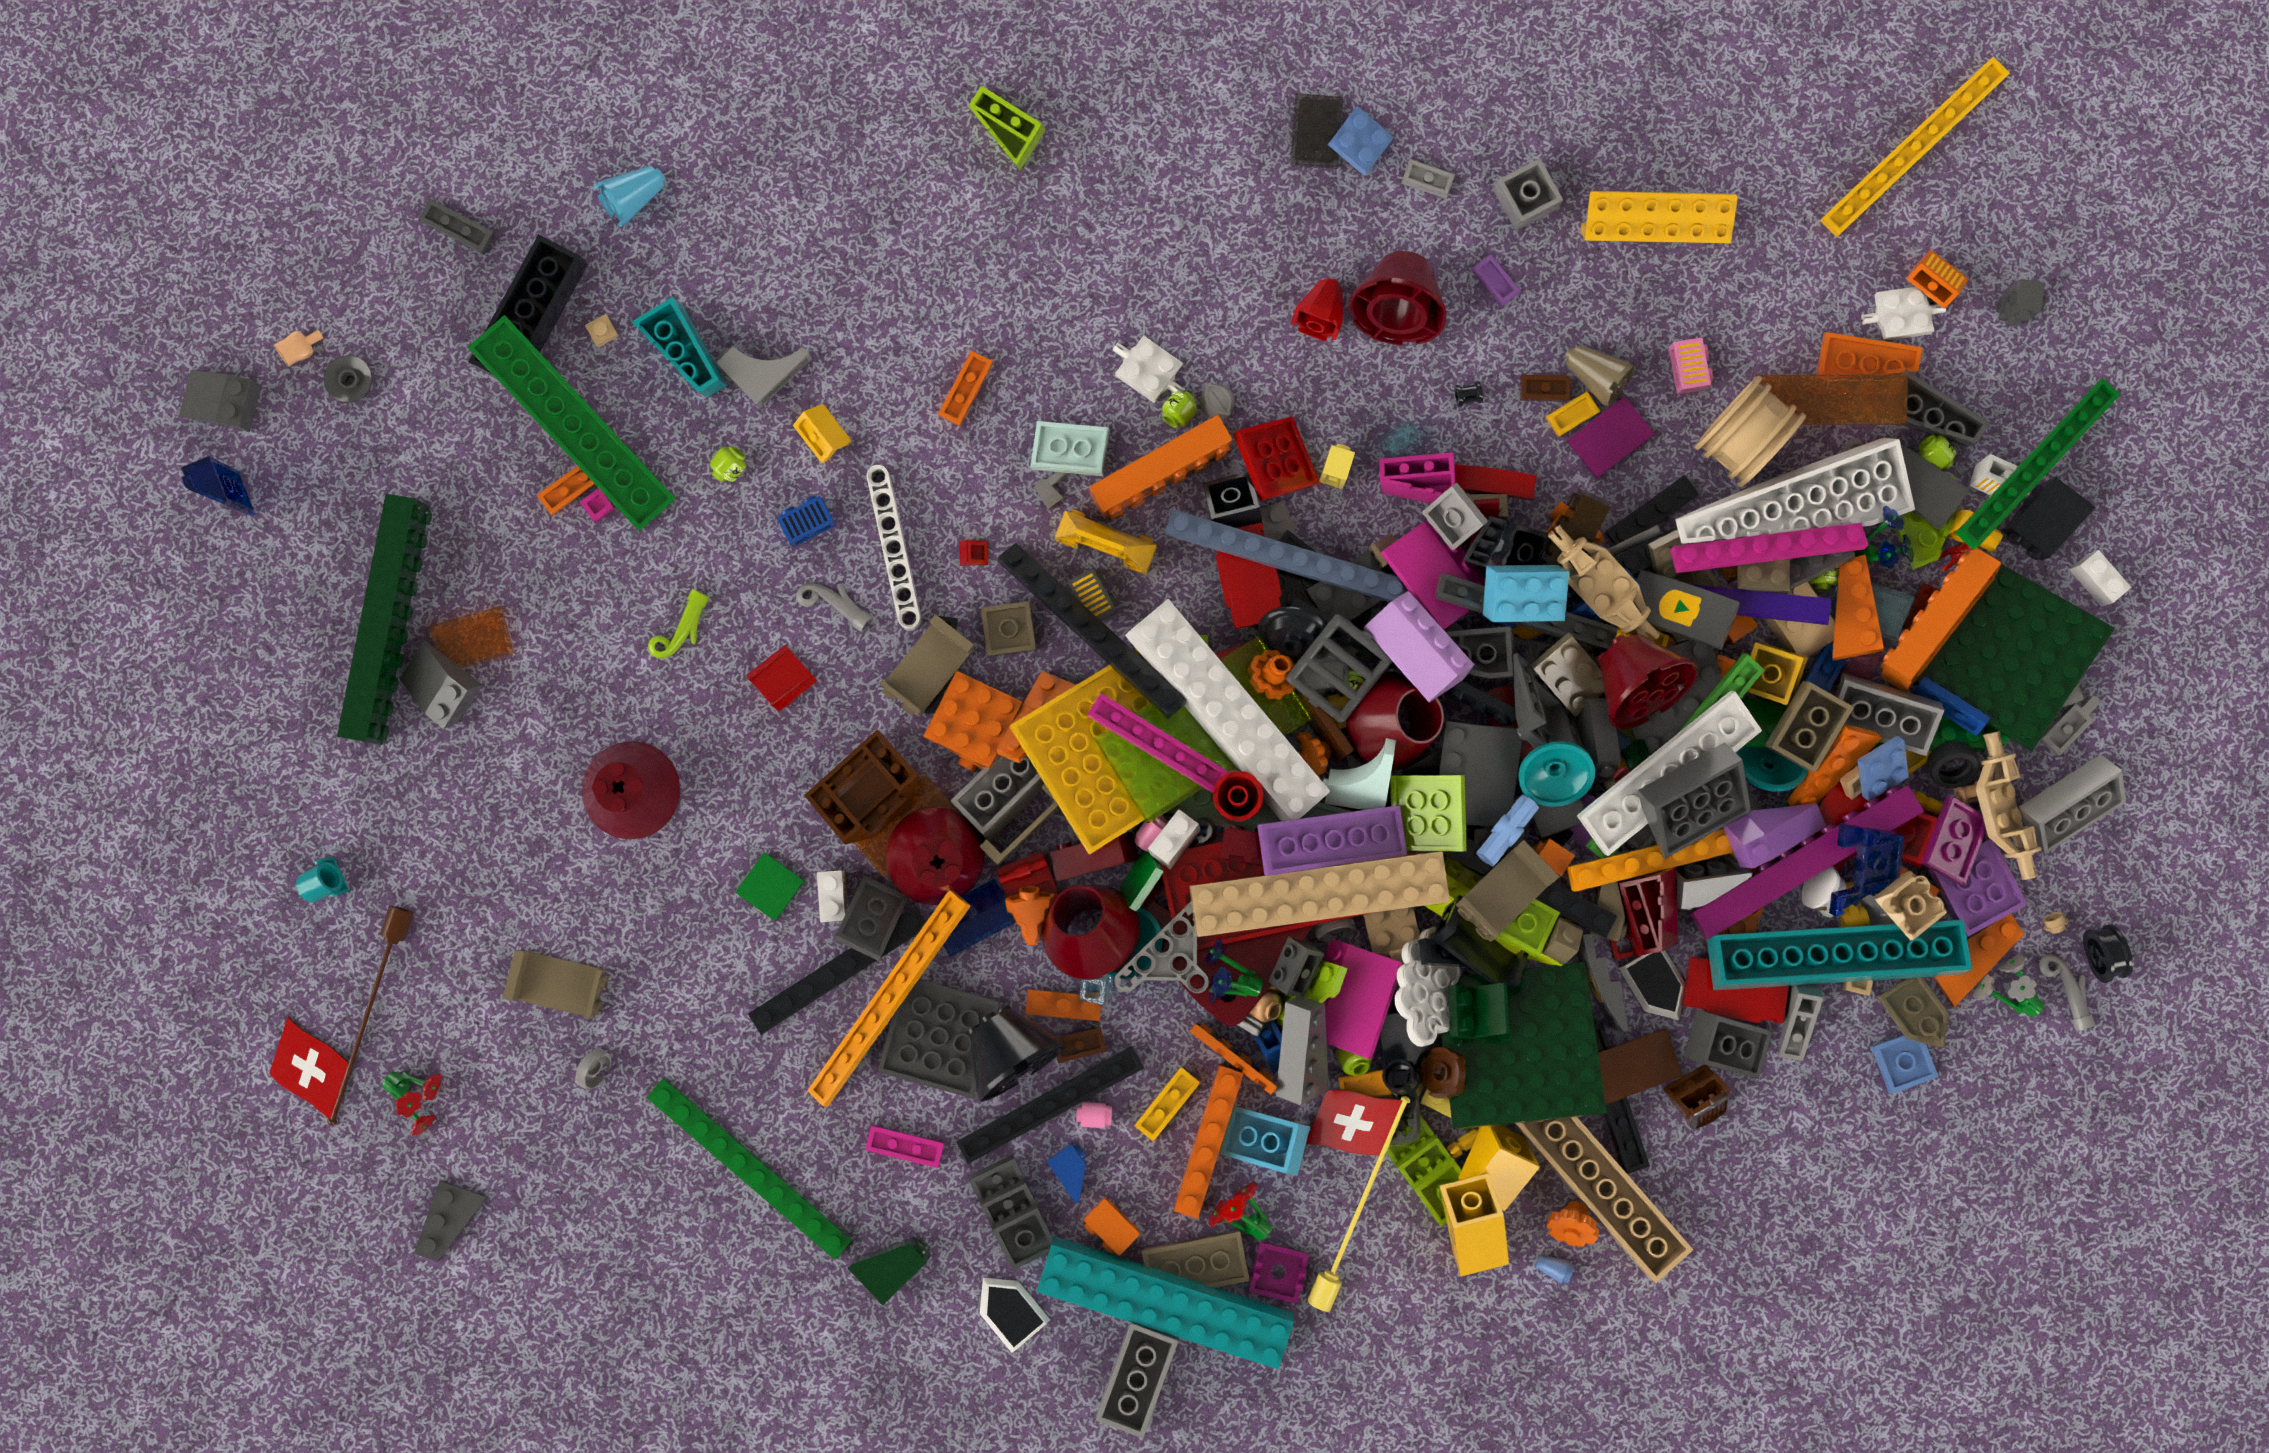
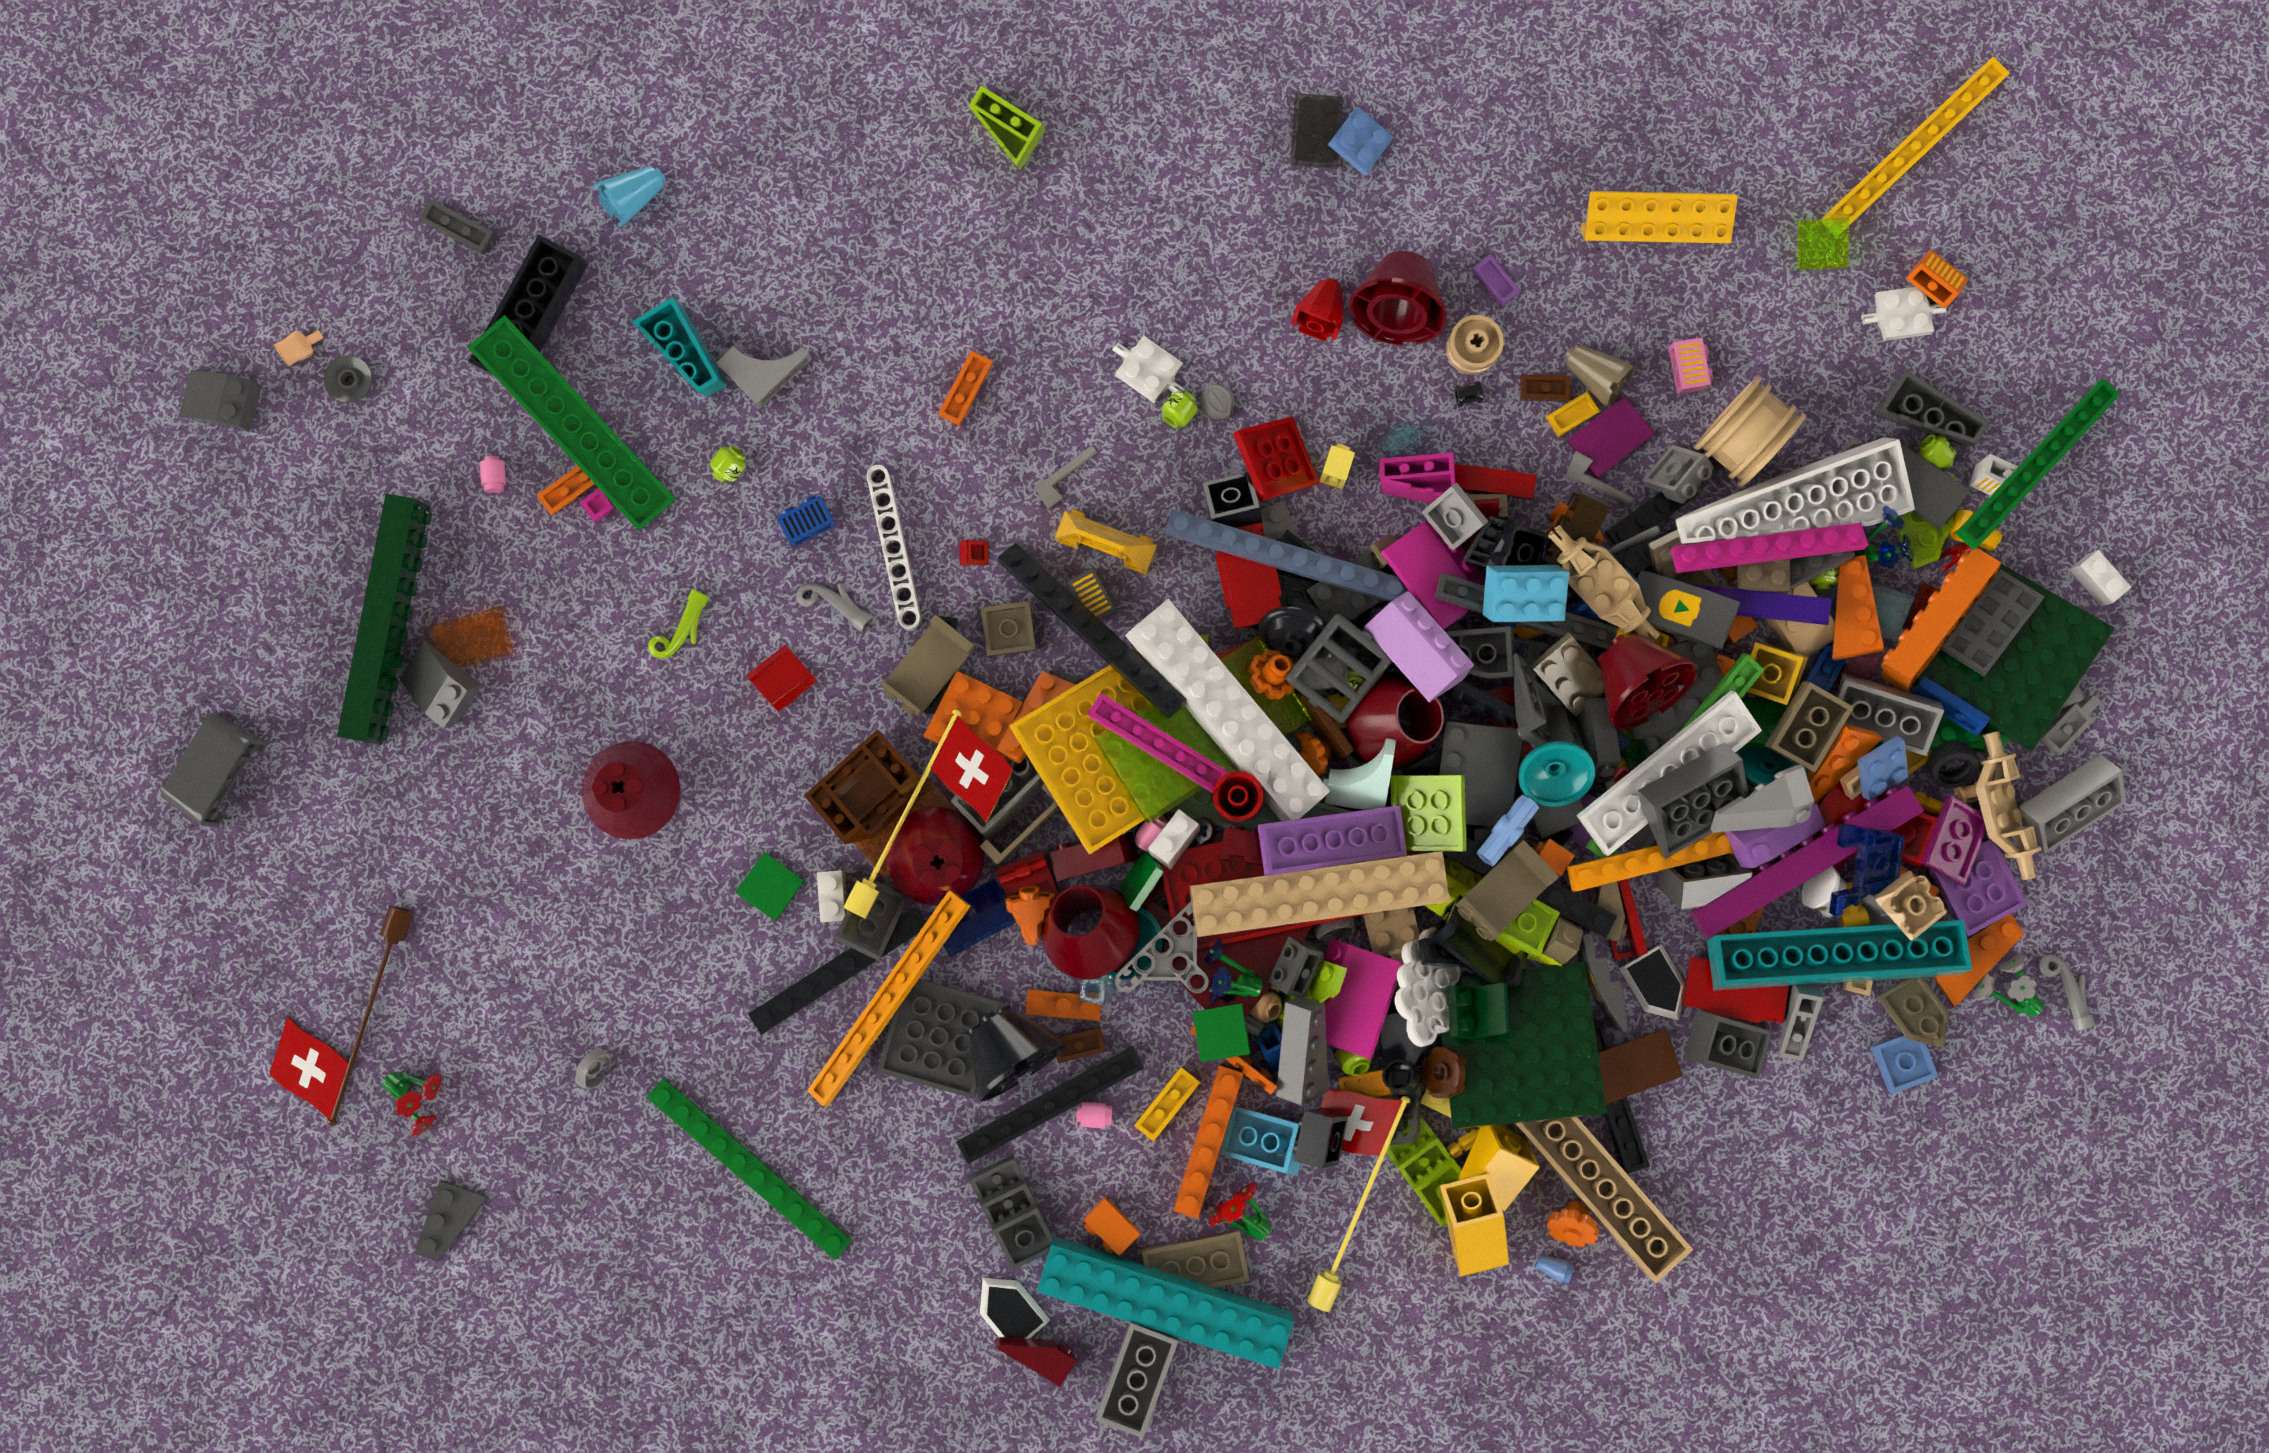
clear blue slope [181,456,256,516] -> none
teal piece [296,856,349,903] -> none
dark tan panel [502,950,609,1019] -> none
tan plate [585,314,619,347] -> none
yellow panel [793,404,851,463] -> none
dark green slope [847,1237,931,1306] -> none
dark pink plate [865,1125,945,1168] -> none
light aqua tile [1030,421,1110,476] -> none
blue slope [1047,1142,1087,1203] -> none
orange brick [1089,415,1233,521] -> none
magenta piece [1248,1241,1309,1304] -> none
light grey plate [1401,159,1455,199] -> none
light grey brick [1493,158,1563,231] -> none
dark red wedge [1619,867,1678,955] -> none
reddish brown piece [1663,1065,1730,1129] -> none
clear orange plate [1754,374,1908,425] -> none
orange wing [1816,332,1923,381] -> none
dark grey brick [1996,279,2046,326] -> none
black slope [2002,477,2095,561] -> none
tan plate [2043,912,2069,934] -> none
black wheel [2083,924,2133,983] -> none
none -> dark grey windscreen [160,713,268,827]
none -> bright pink brick [480,456,506,493]
none -> red flag [843,710,1013,919]
none -> dark red slope [994,1337,1077,1387]
none -> green tile [1192,1004,1251,1062]
none -> black brick [1293,1108,1349,1169]
none -> tan wheel [1446,315,1504,375]
none -> light grey piece [1566,451,1634,506]
none -> light grey plate [1642,445,1714,504]
none -> light grey wedge [1710,764,1814,833]
none -> clear neon green plate [1797,218,1849,270]
none -> dark grey plate [1941,570,2044,677]

